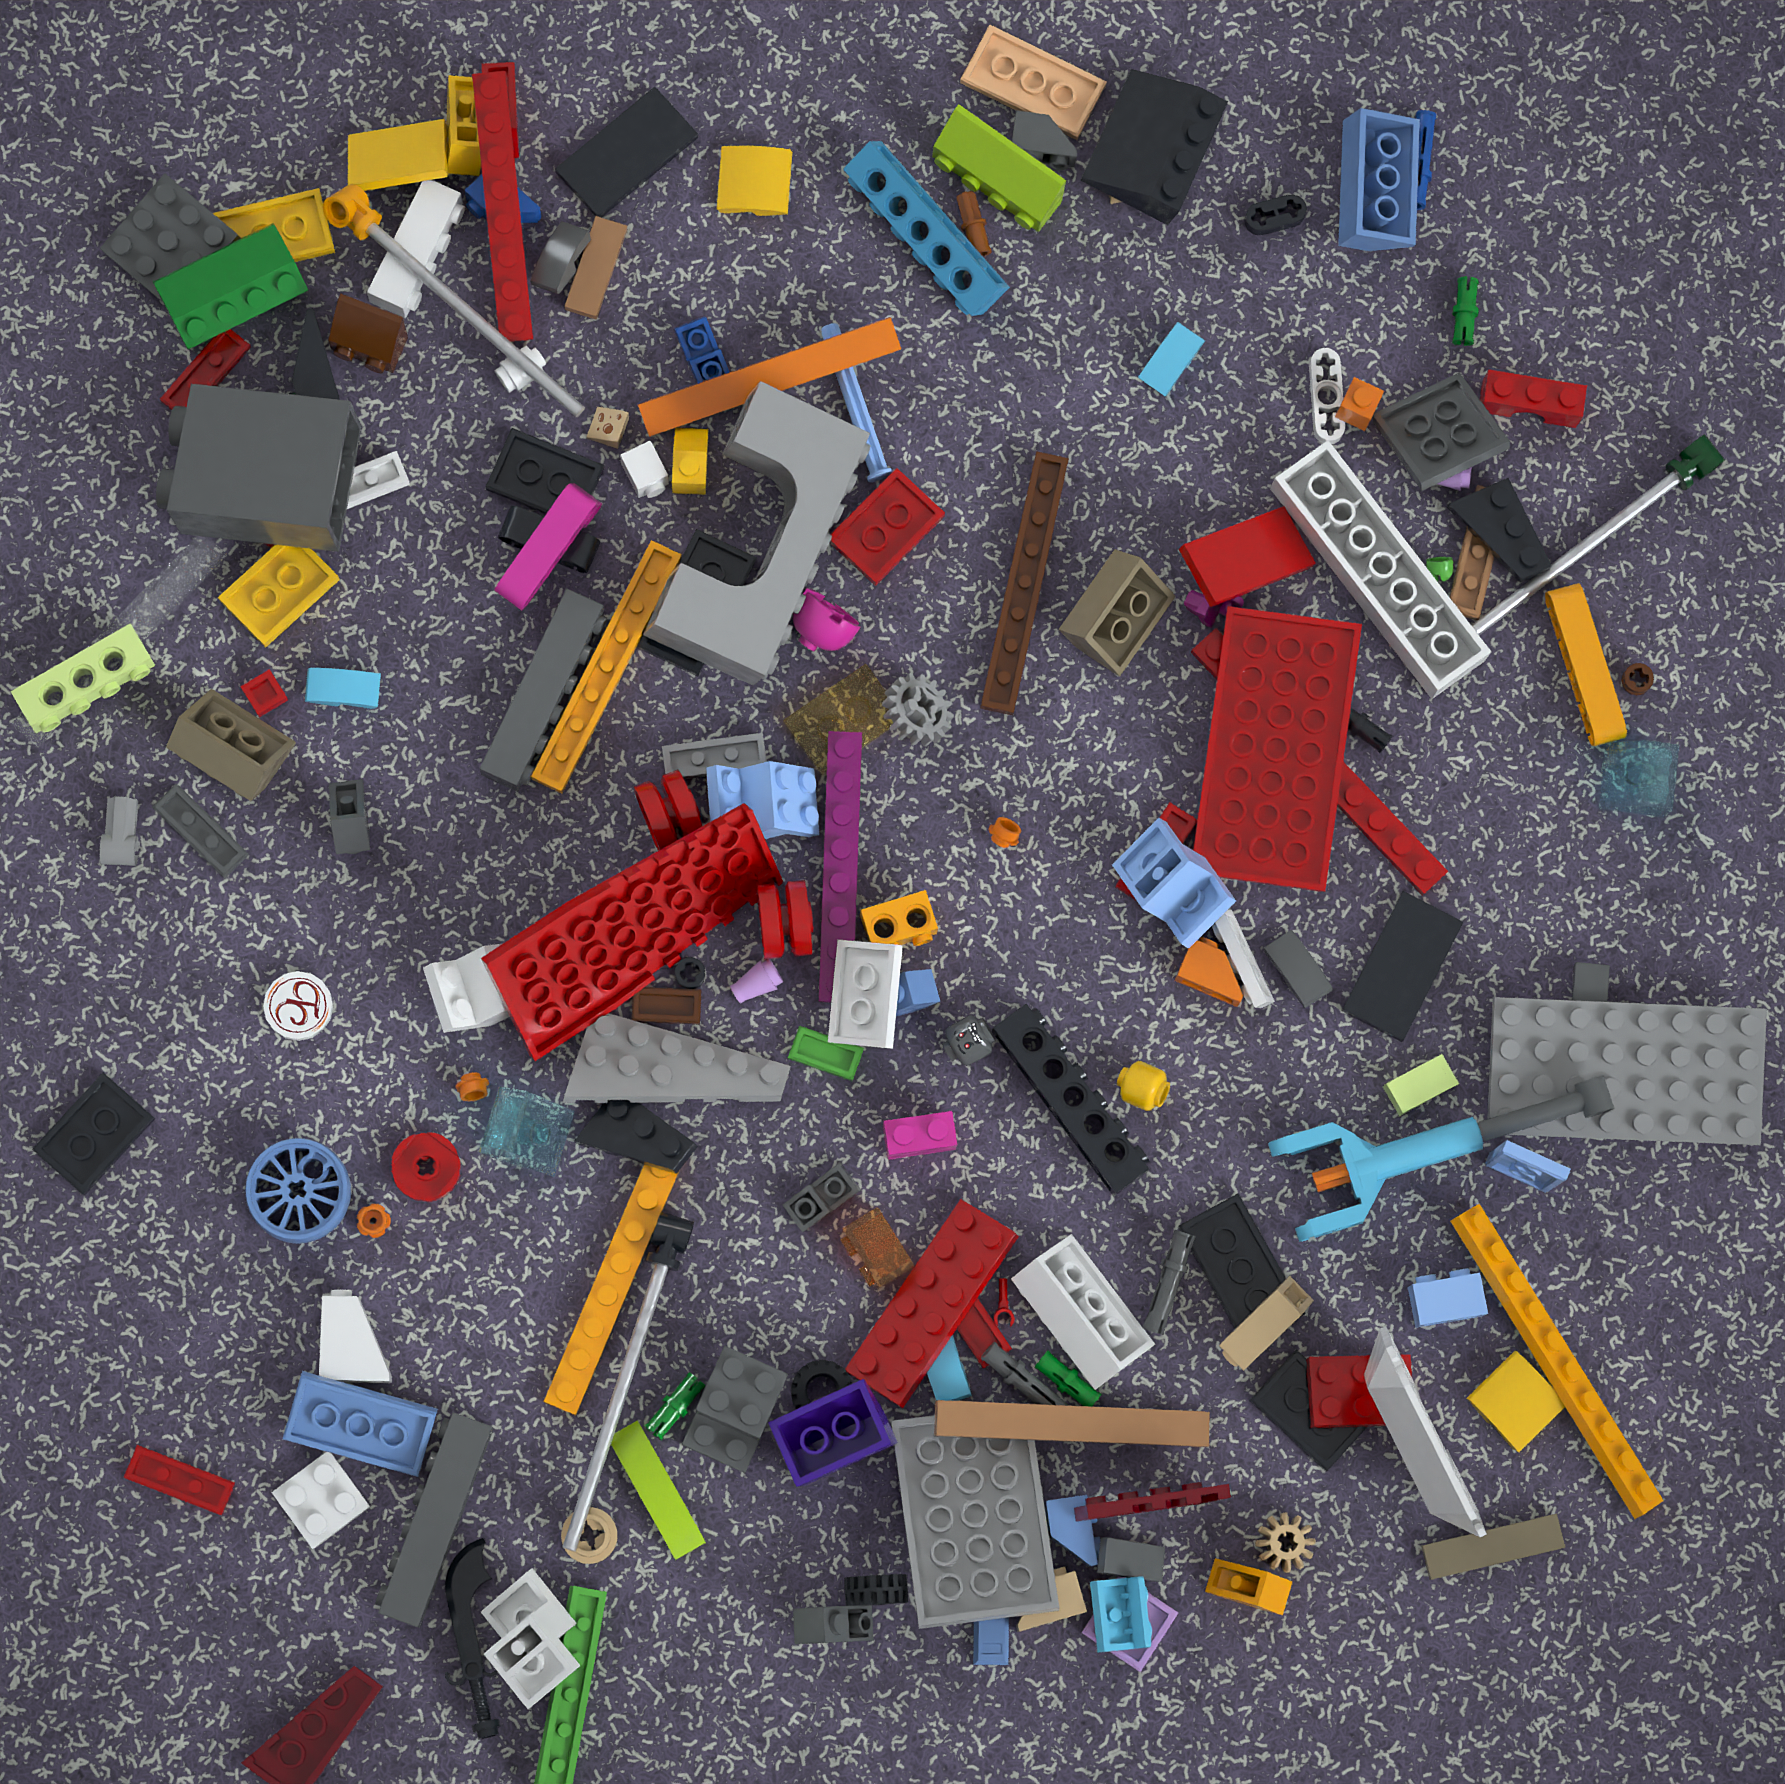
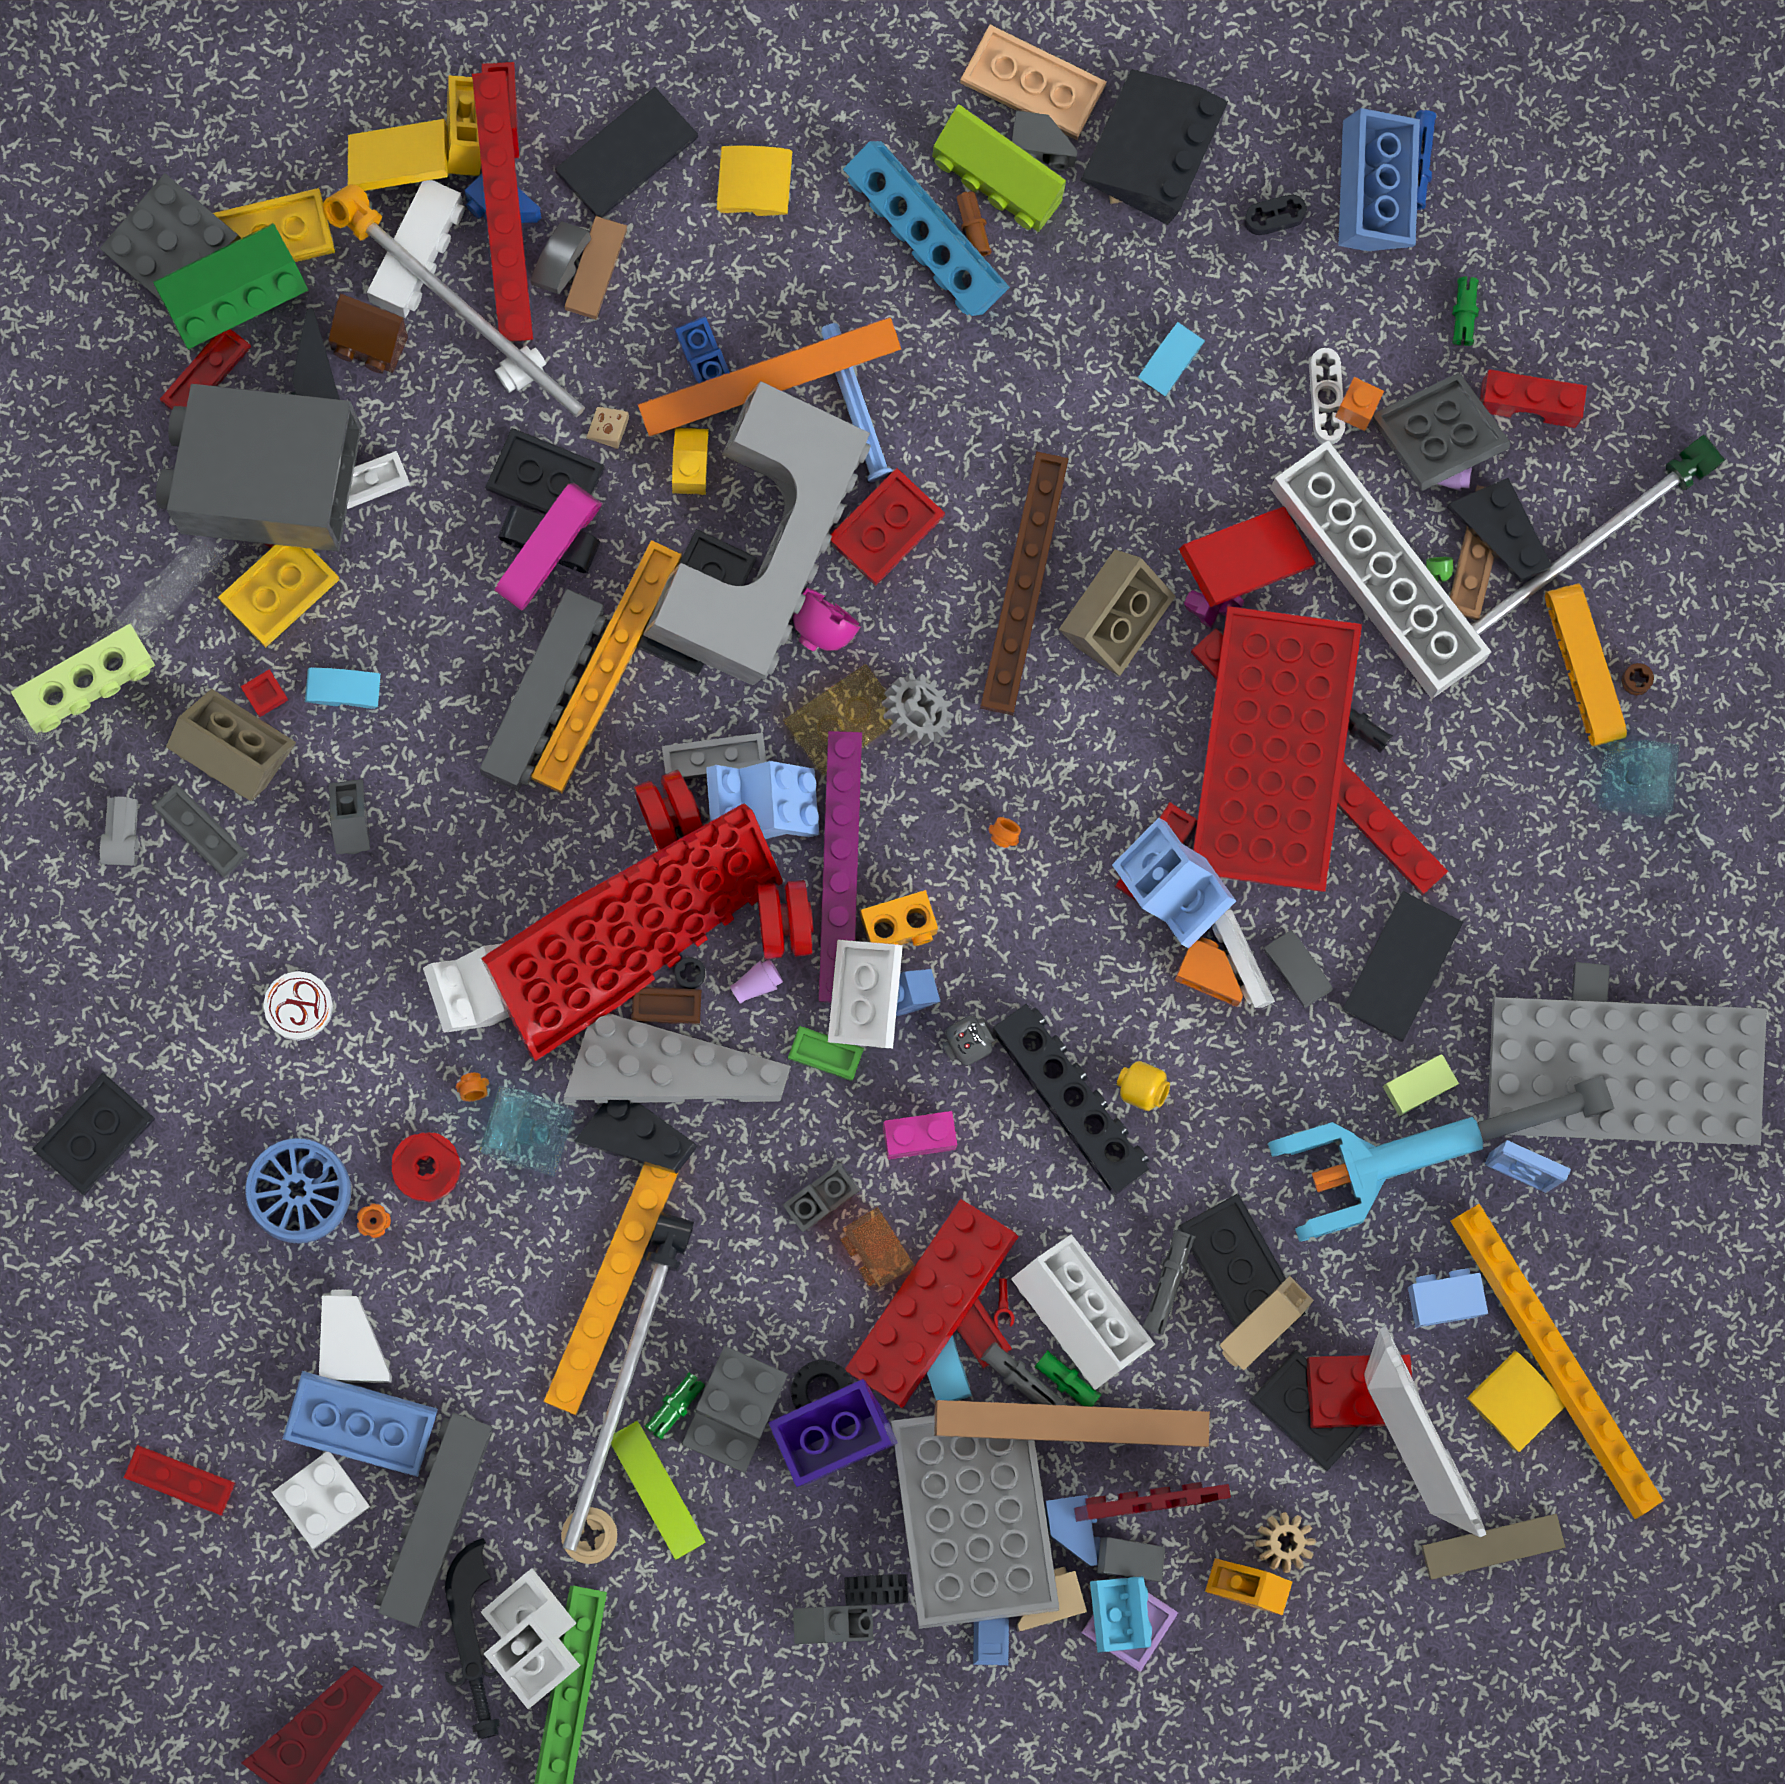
white brick [620,441,669,498] -> none

